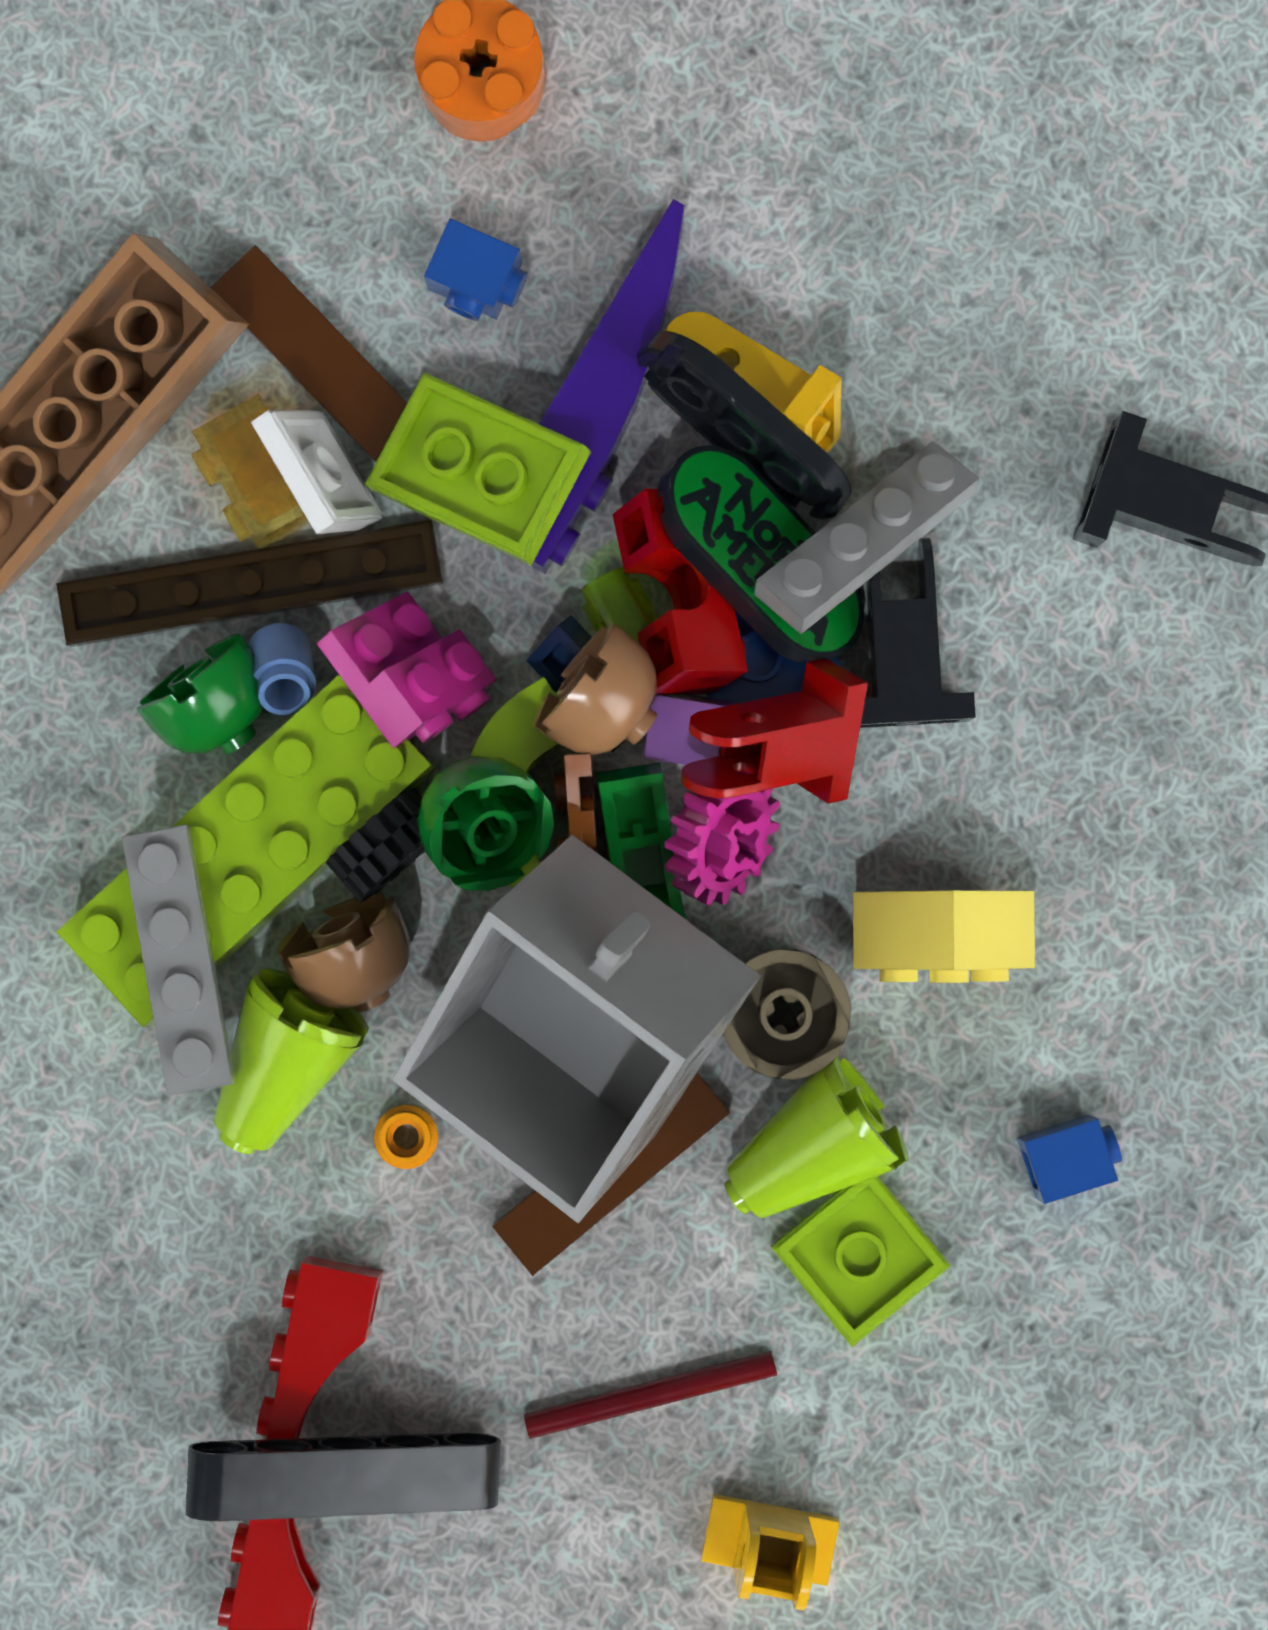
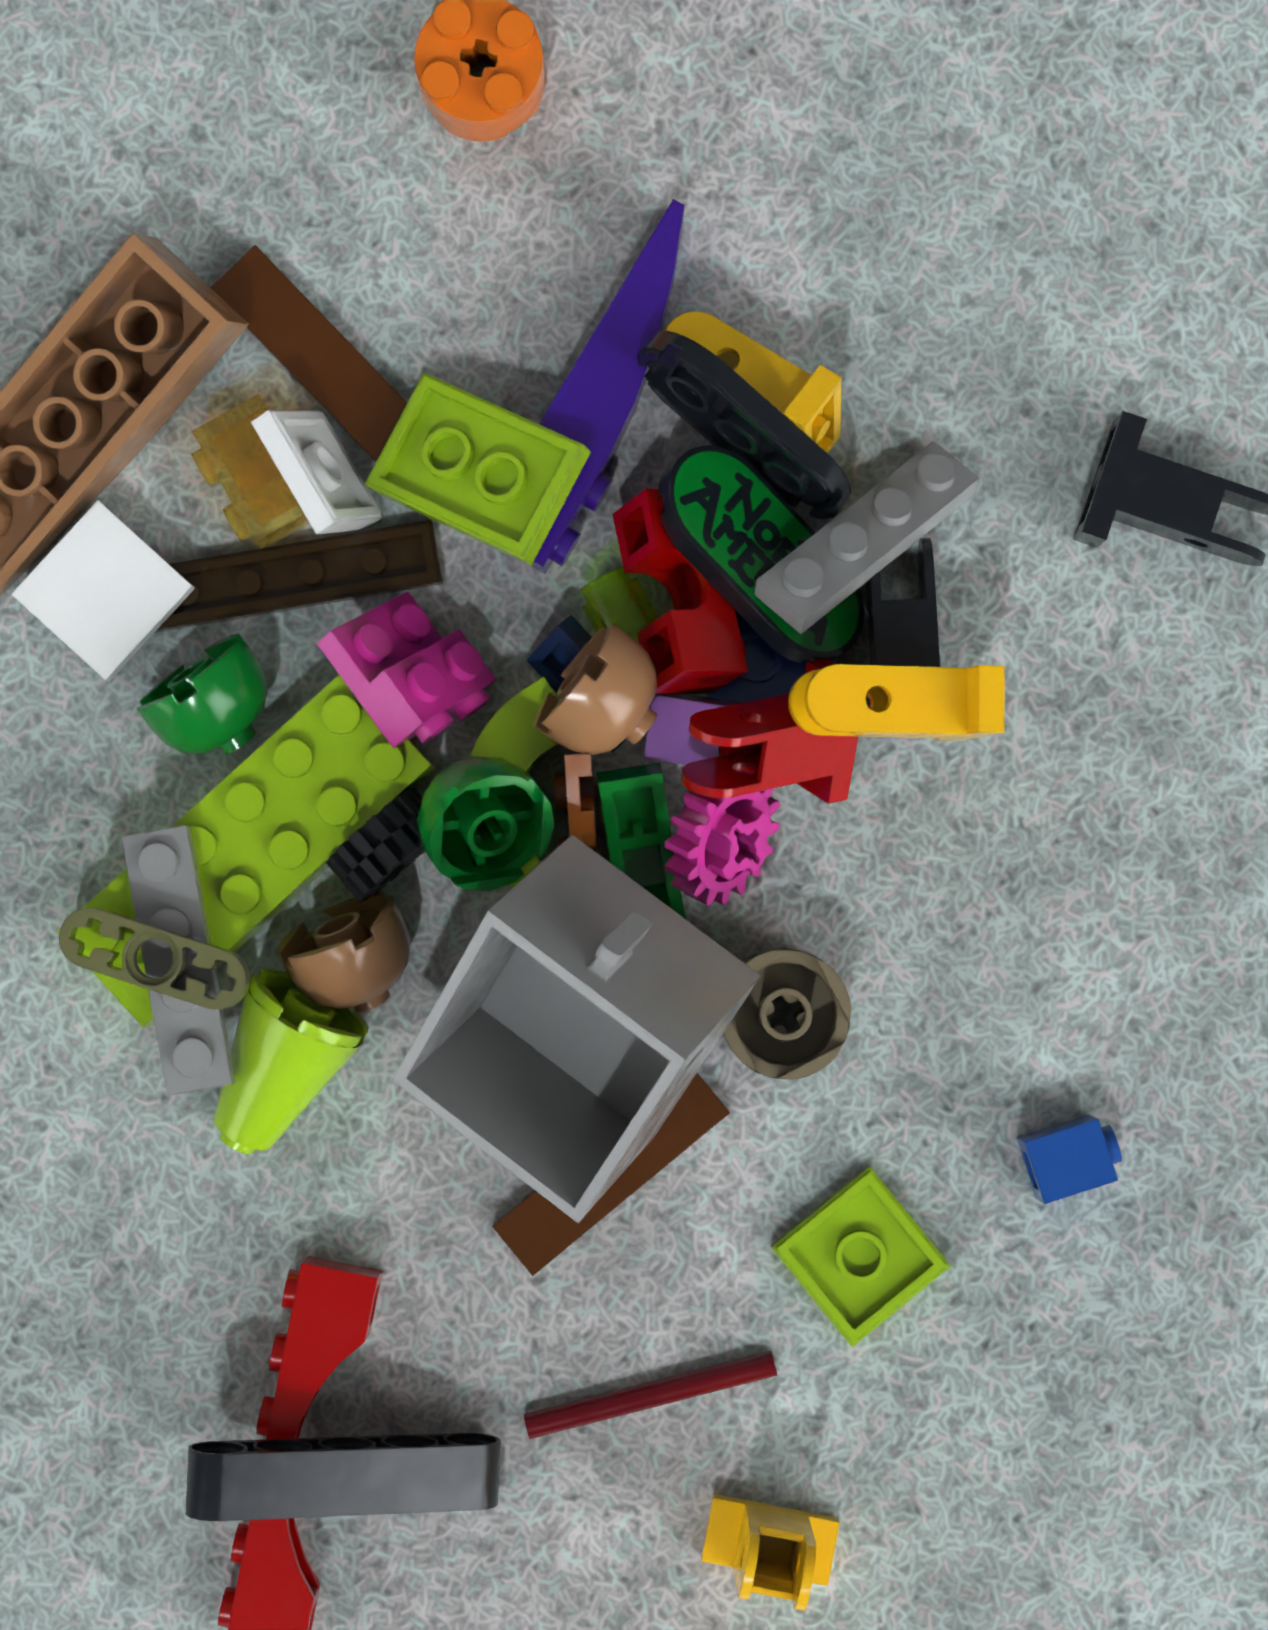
medium blue brick [248,623,316,715] -> none
light orange plate [374,1105,439,1169] -> none
blue brick [424,218,528,321] -> none
lime cone [724,1055,909,1219] -> none
light yellow brick [853,890,1035,983] -> none
none -> white tile [11,500,195,682]
none -> olive beam [59,908,250,1010]
none -> yellow piece [788,664,1005,741]

